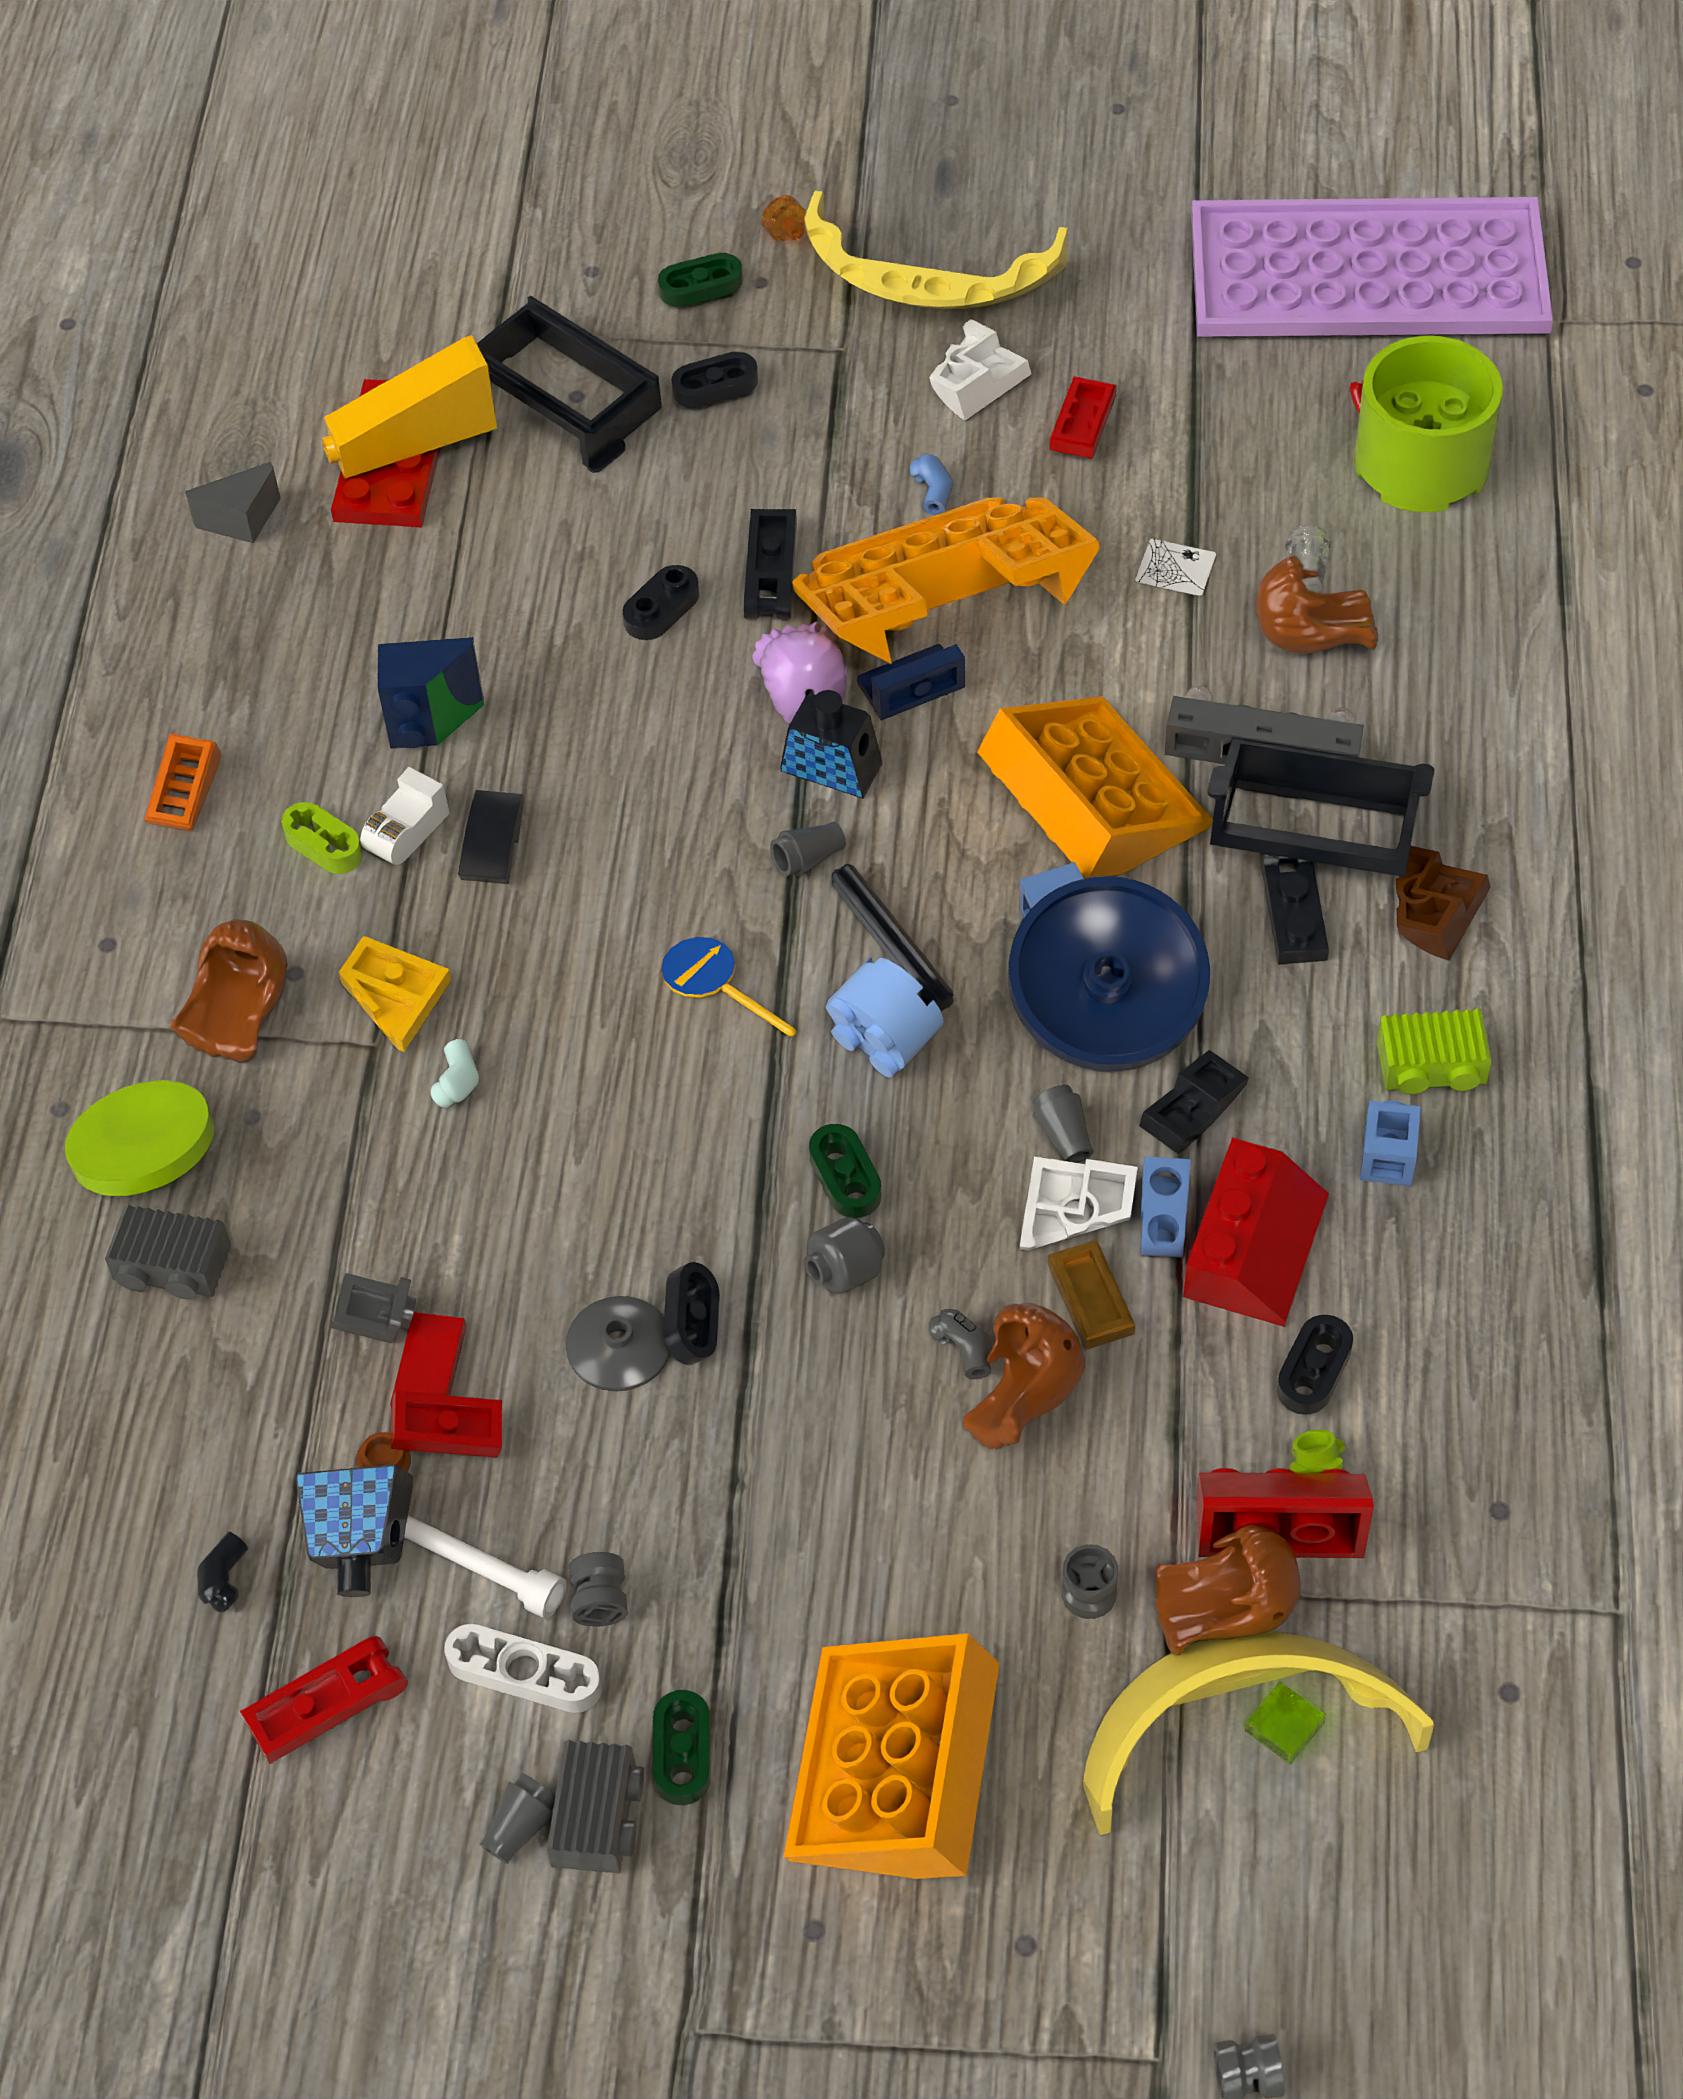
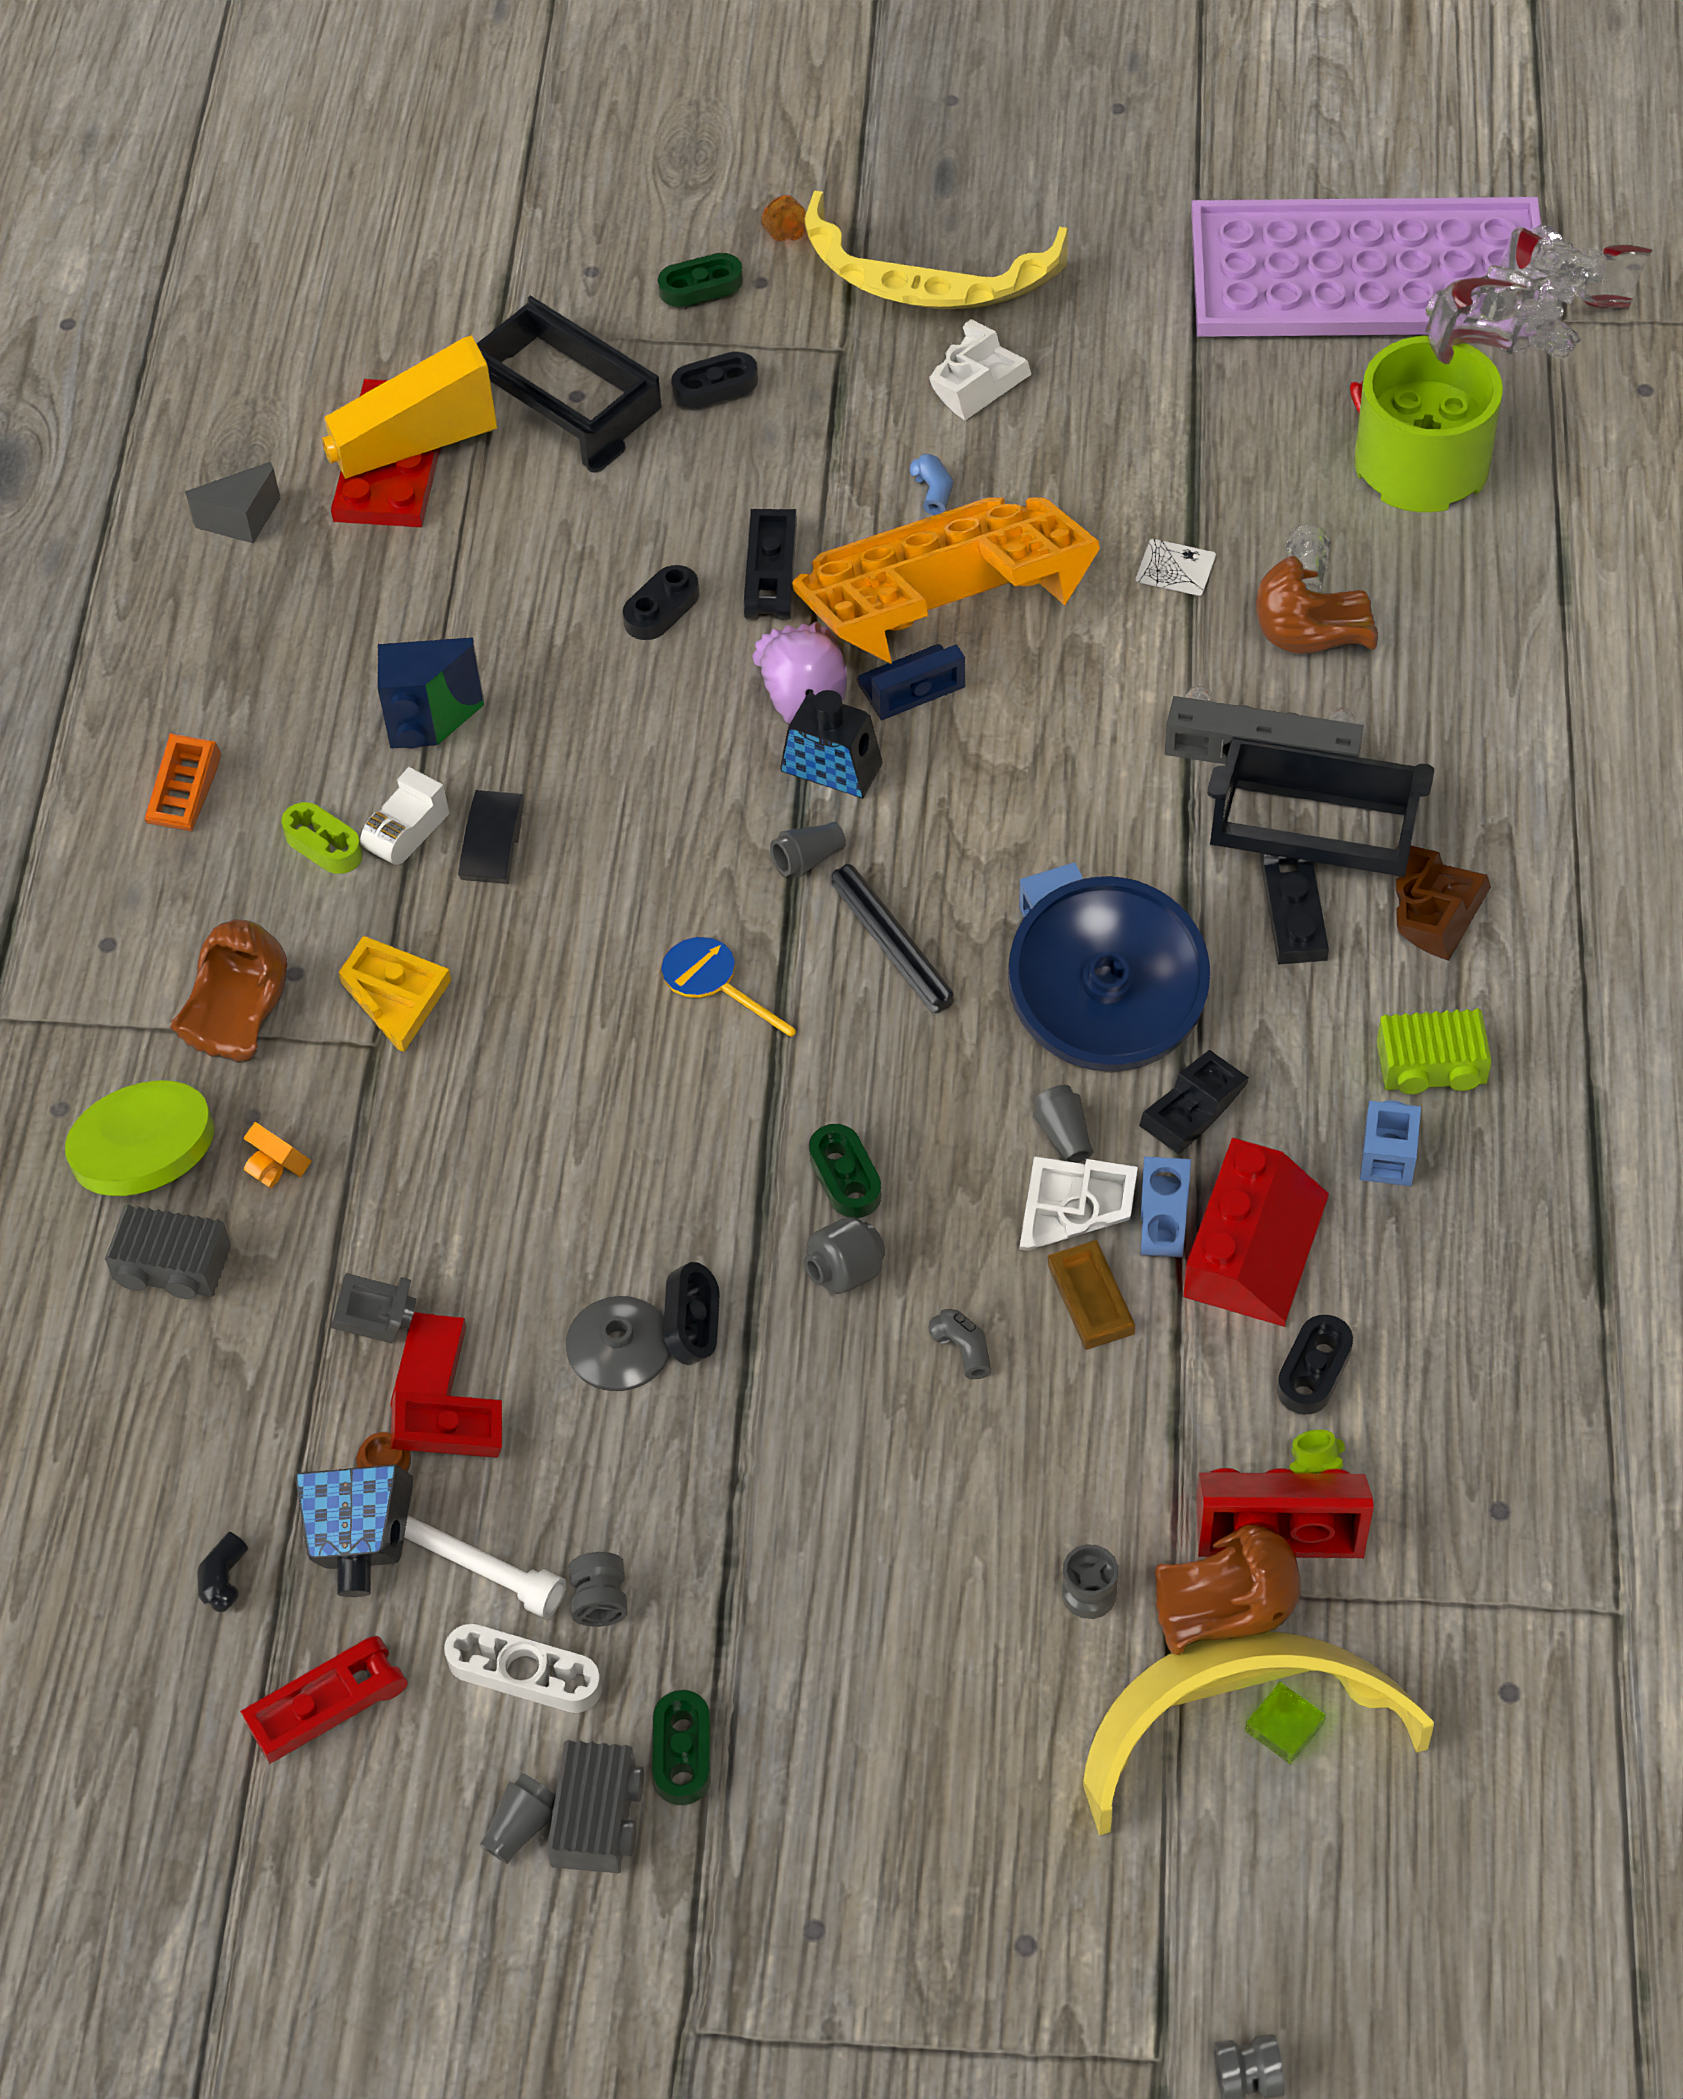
light aqua arm [430,1039,479,1108] -> none
light orange slope [783,1633,1000,1879] -> none
light blue brick [826,957,944,1078] -> none
dark orange piece [963,1303,1085,1449] -> none
light orange slope [977,696,1213,878] -> none
red plate [1049,376,1117,459] -> none
none -> light orange tile [243,1122,312,1188]
none -> clear piece [1425,225,1652,364]

